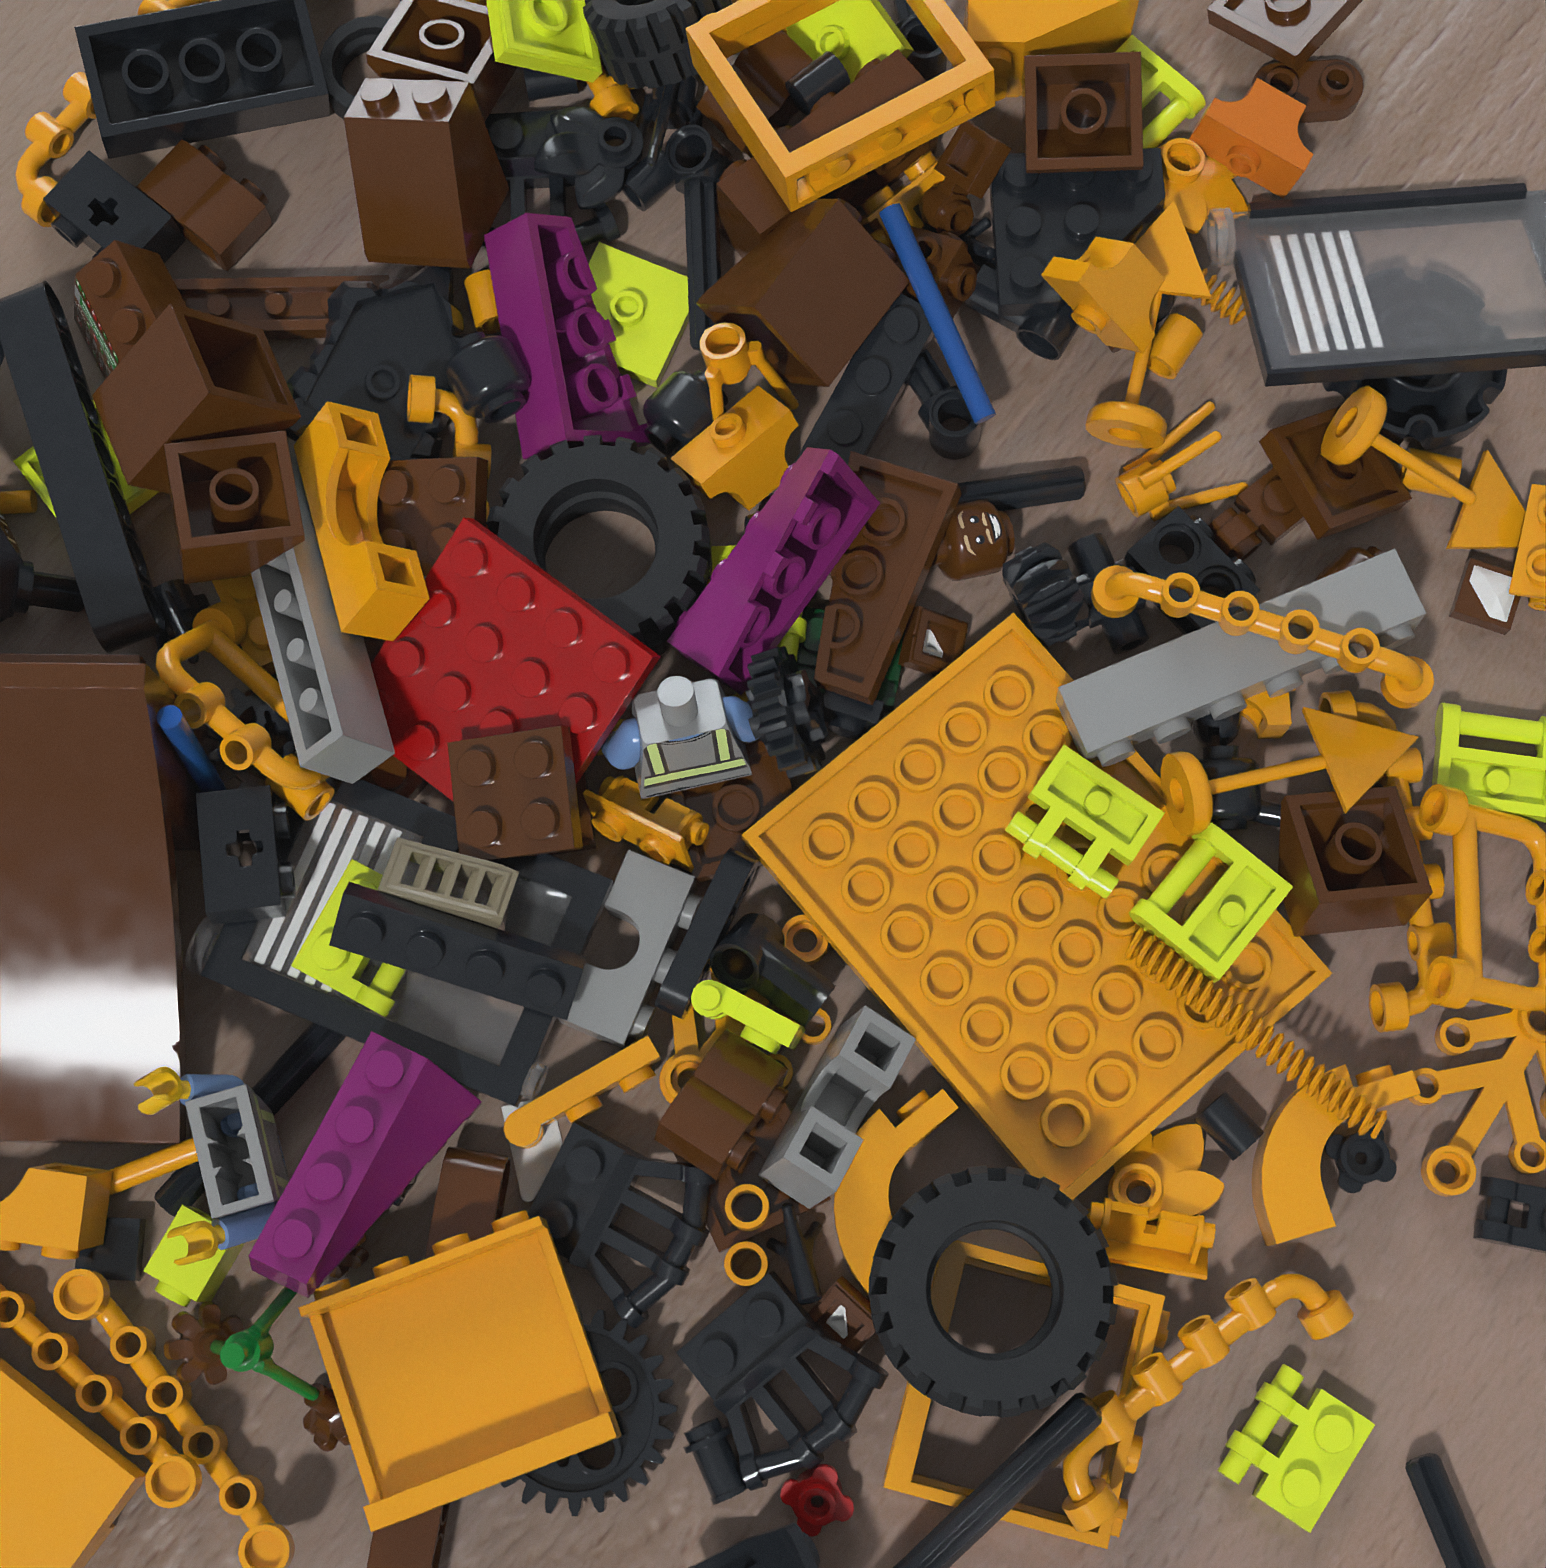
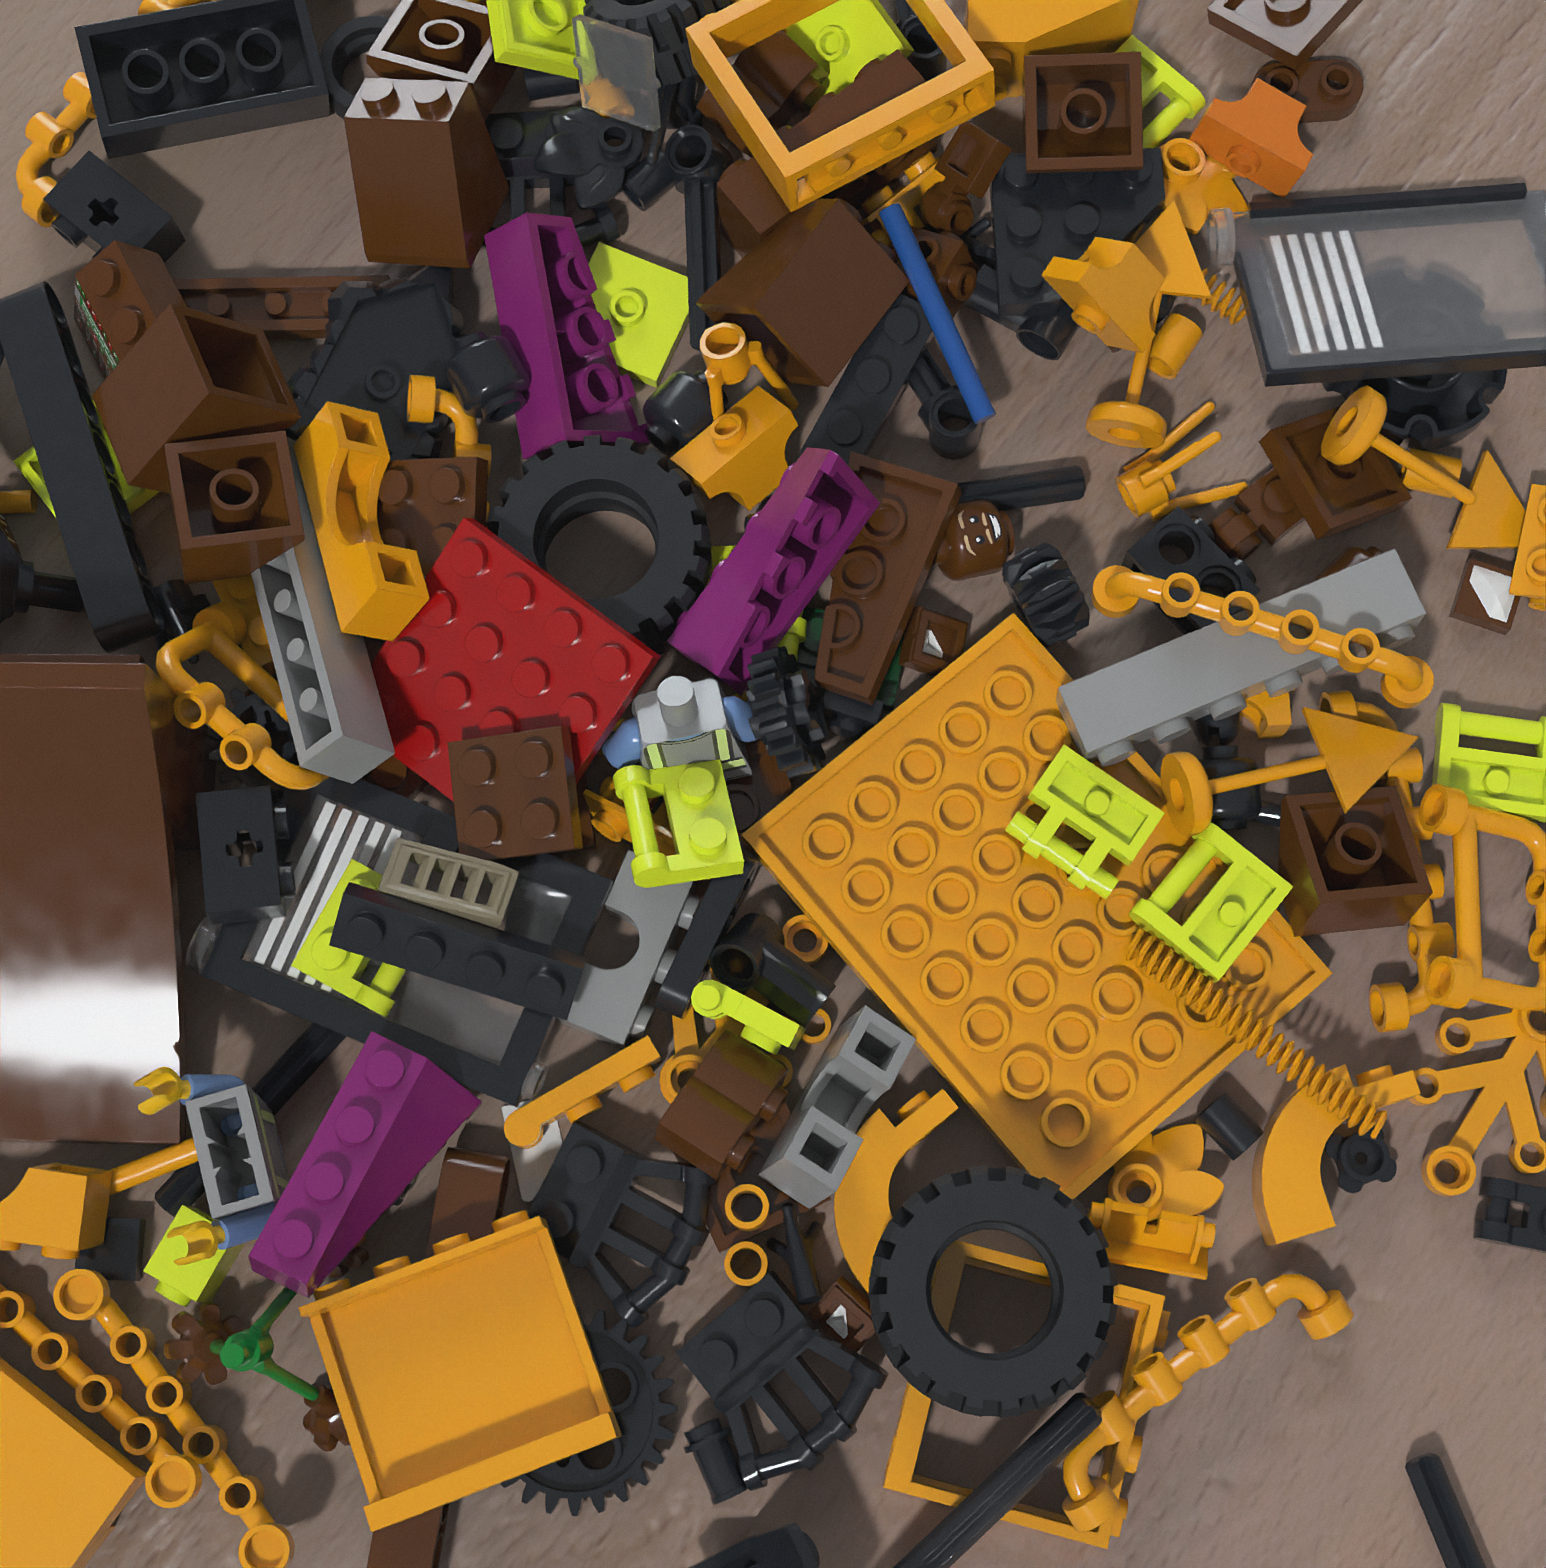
reddish brown brick [136,139,273,271] -> none
blue bar [156,705,227,793] -> none
light orange hinge [265,754,334,821] -> none
light orange hinge [464,269,501,334] -> none
red plate [780,1464,854,1537] -> none
black hinge [785,51,850,115] -> none
black axle [1068,533,1149,654] -> none
neon yellow plate [1217,1364,1375,1533] -> none
none -> clear piece [572,14,661,131]
none -> neon yellow plate [613,759,744,888]

